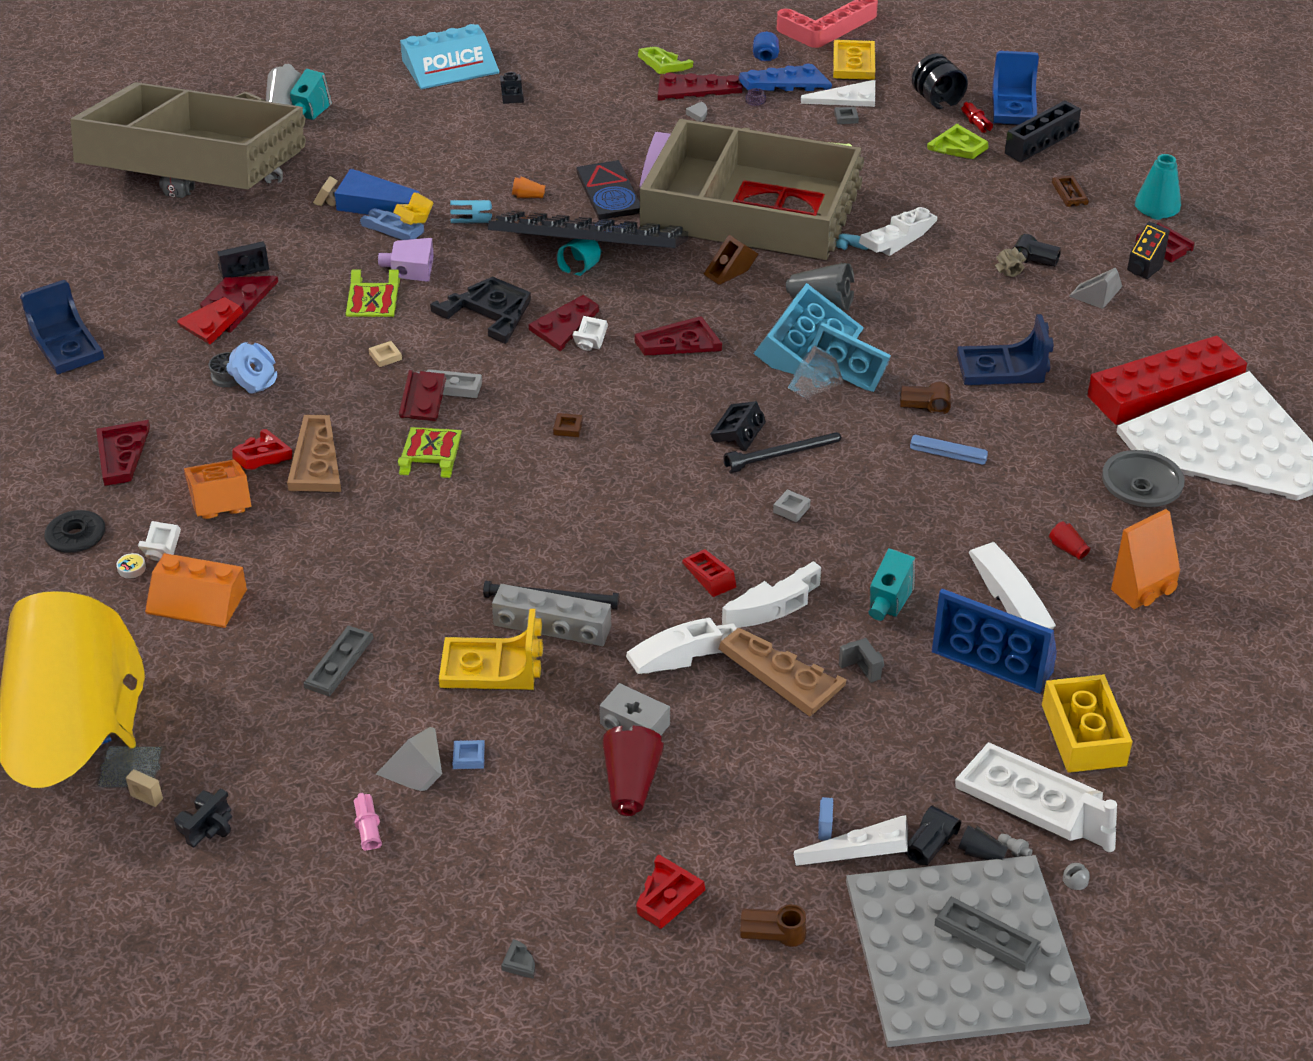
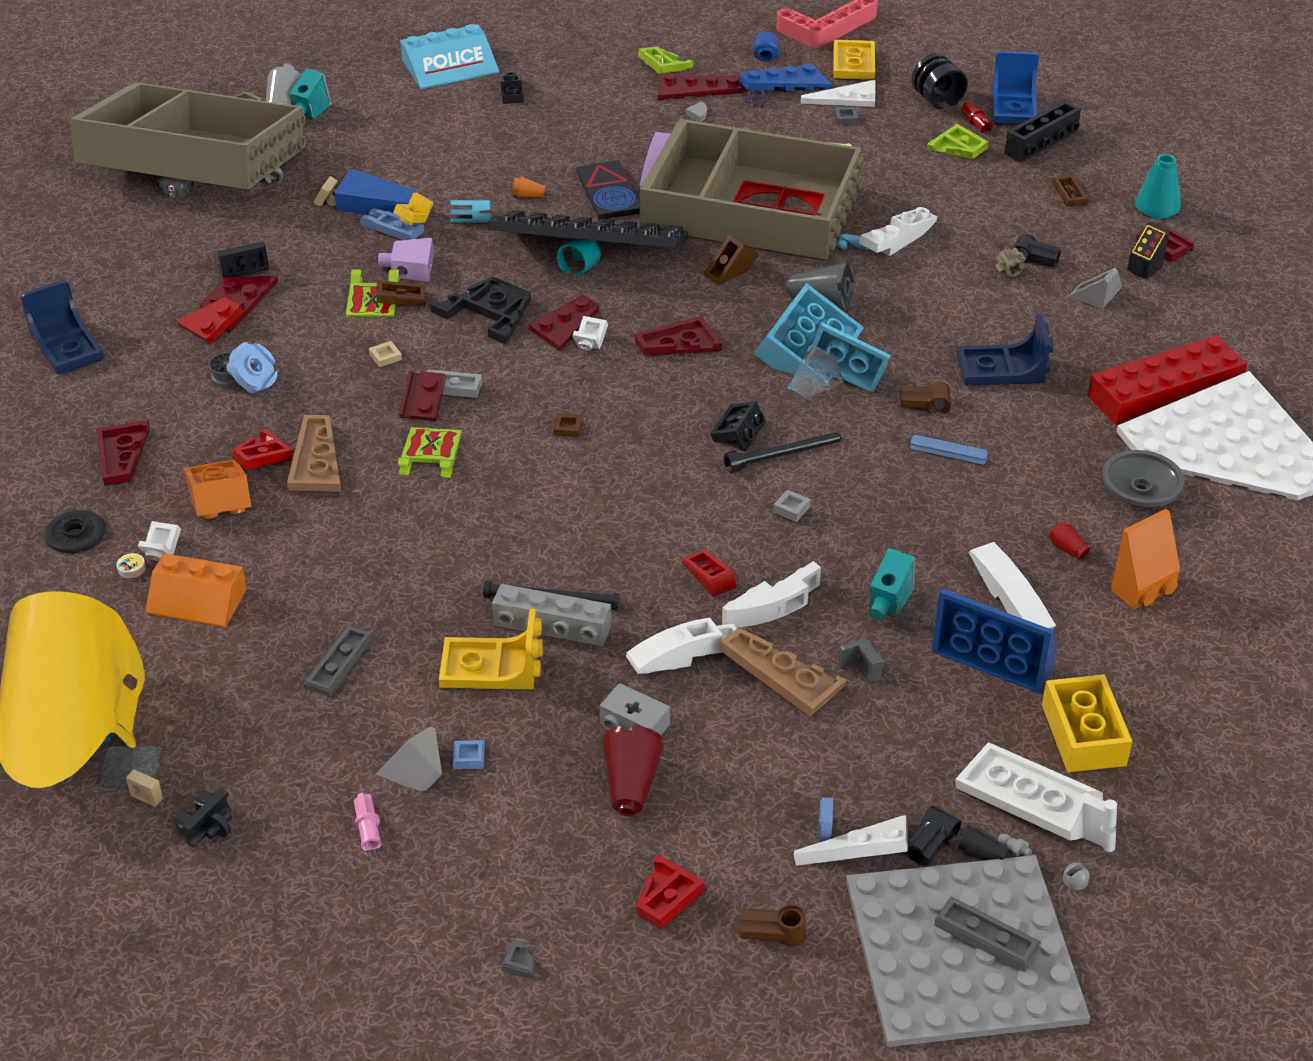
none -> reddish brown tile [376,280,425,306]

